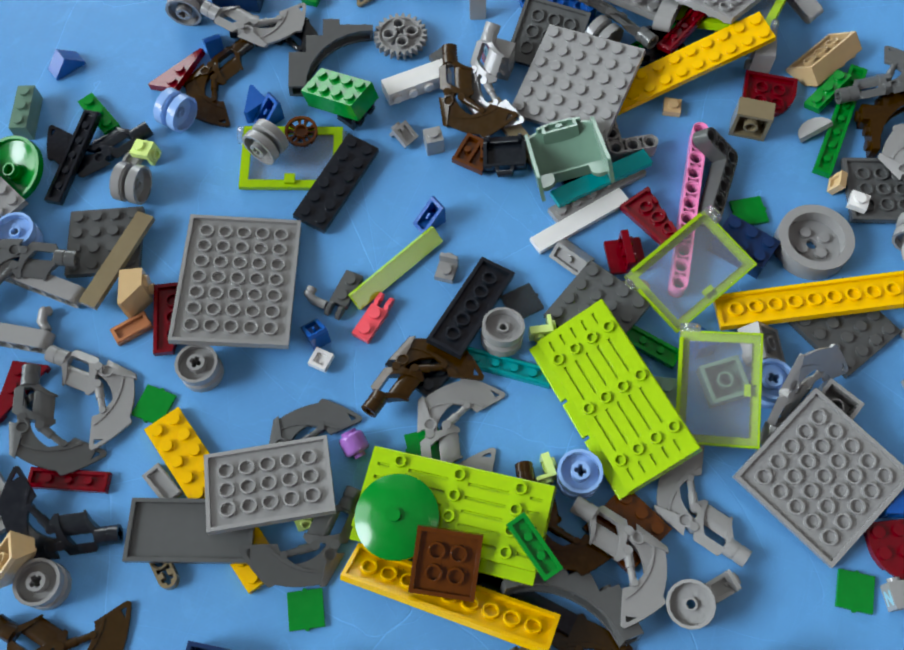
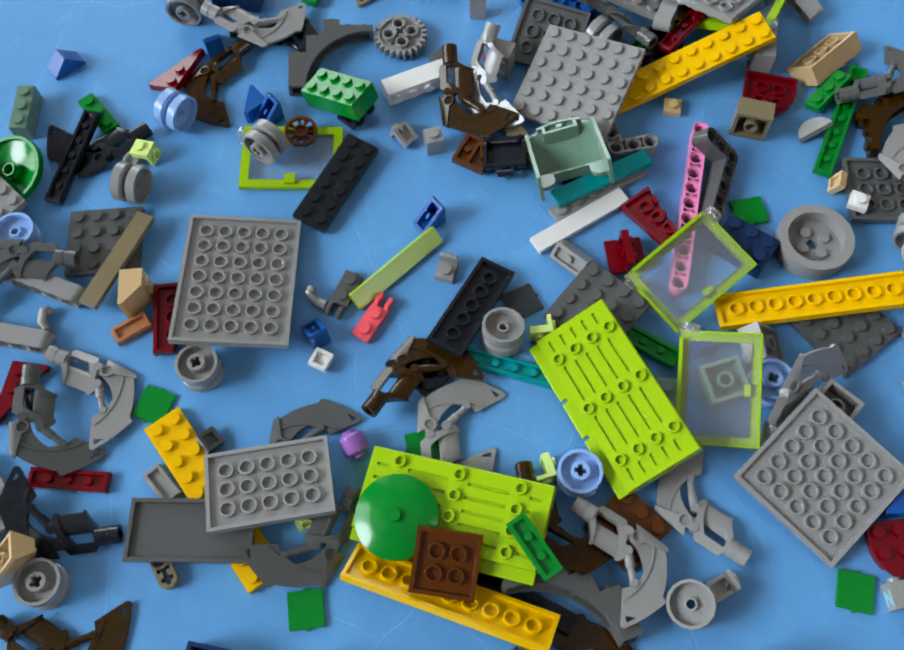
none -> dark grey plate [195,426,225,454]

